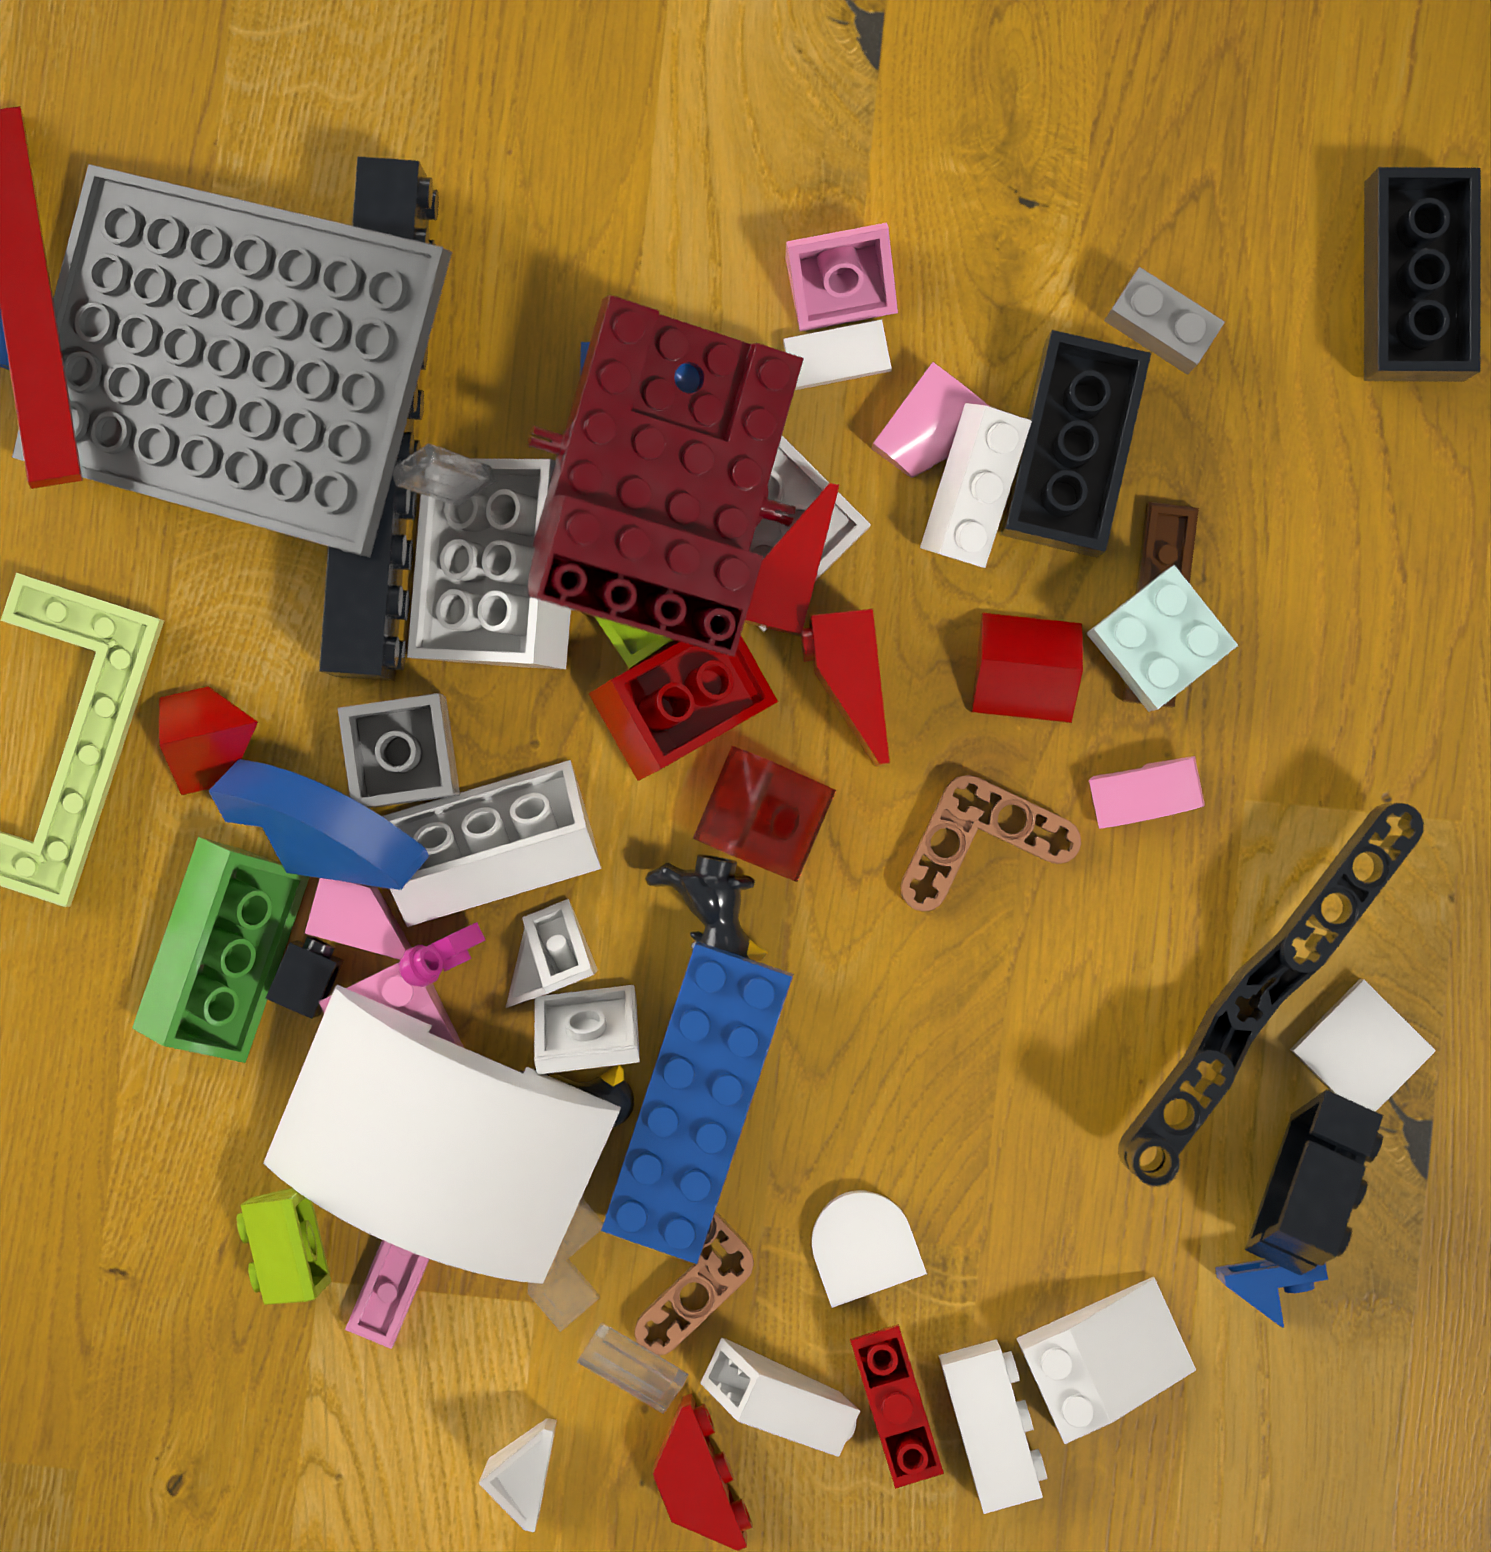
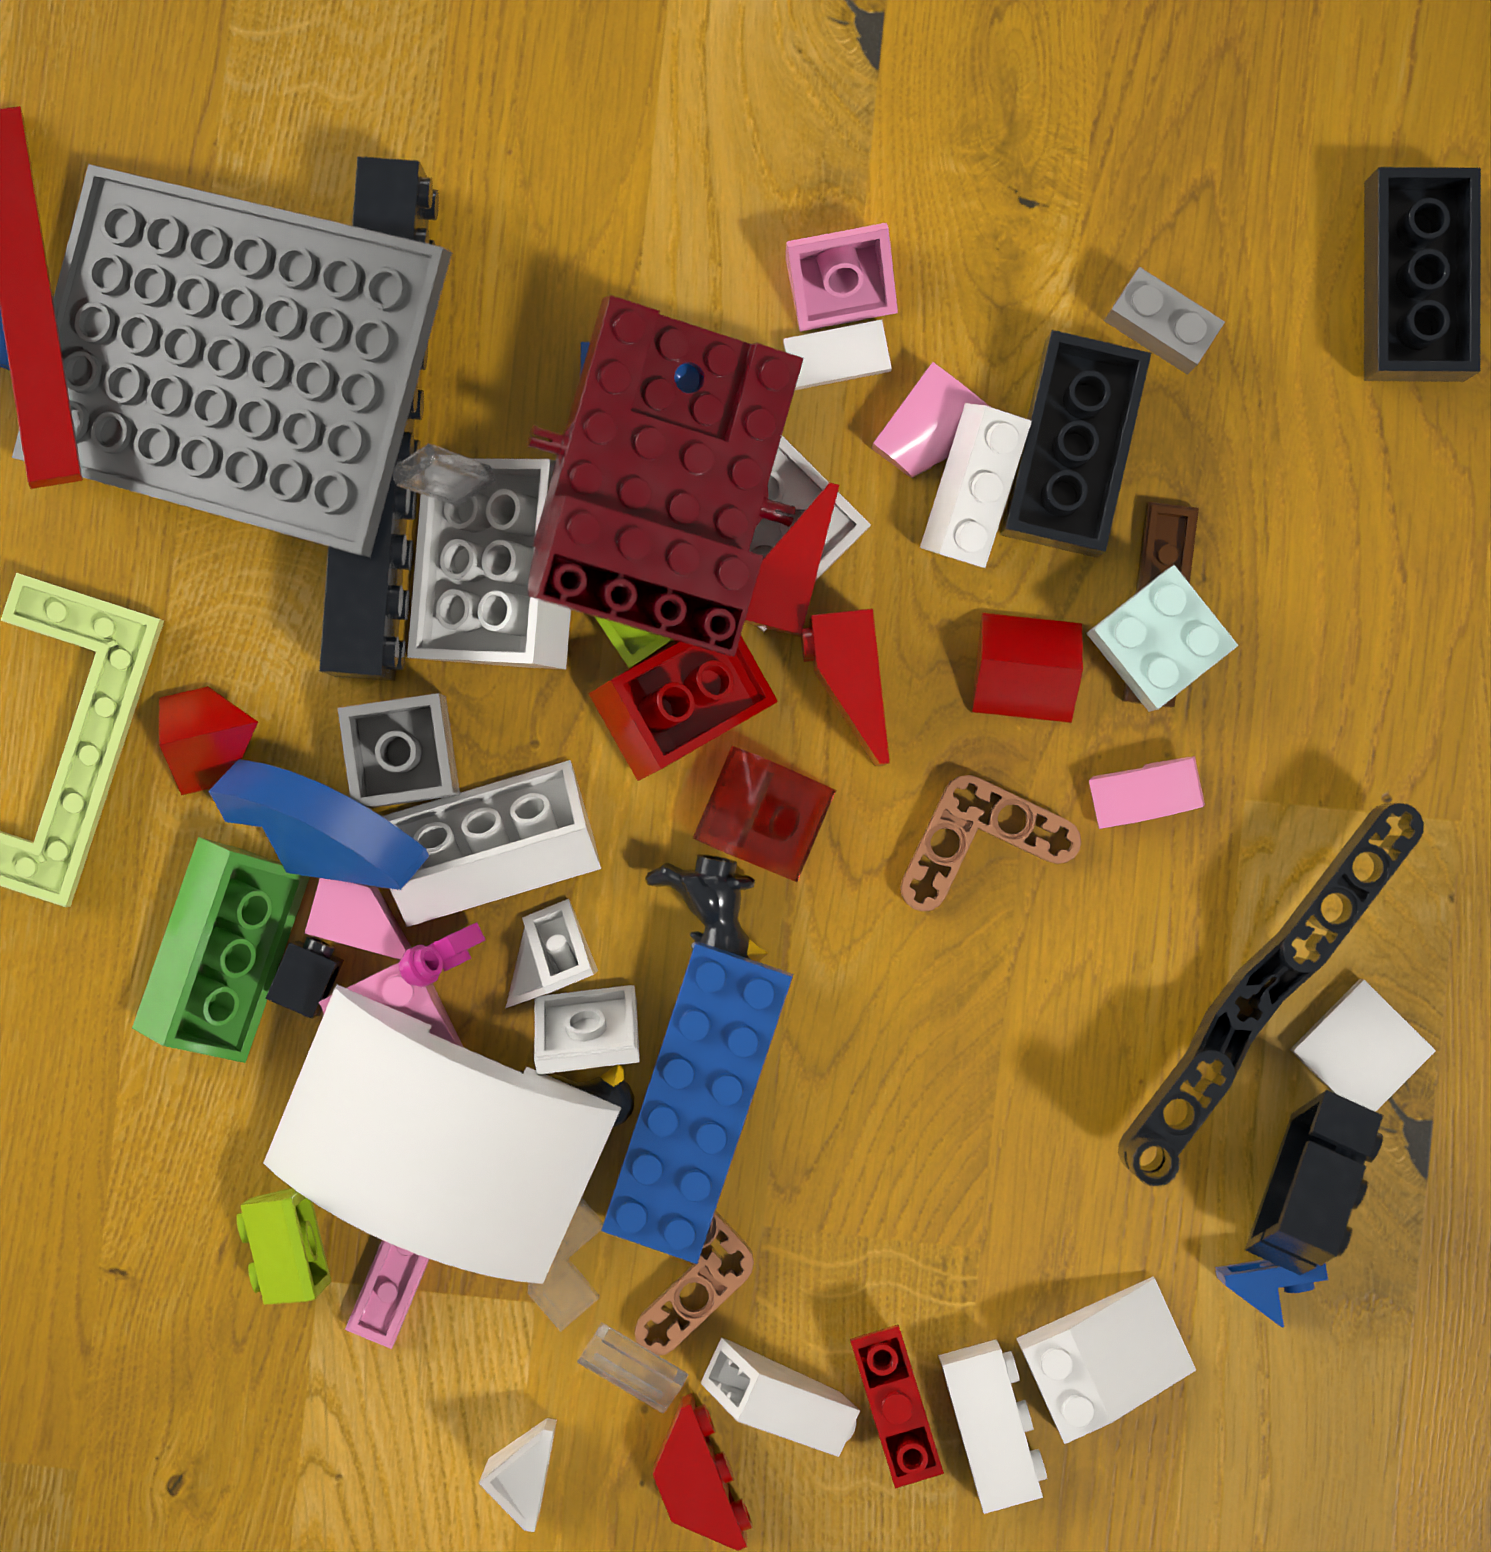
white tile [812,1190,927,1308] -> none

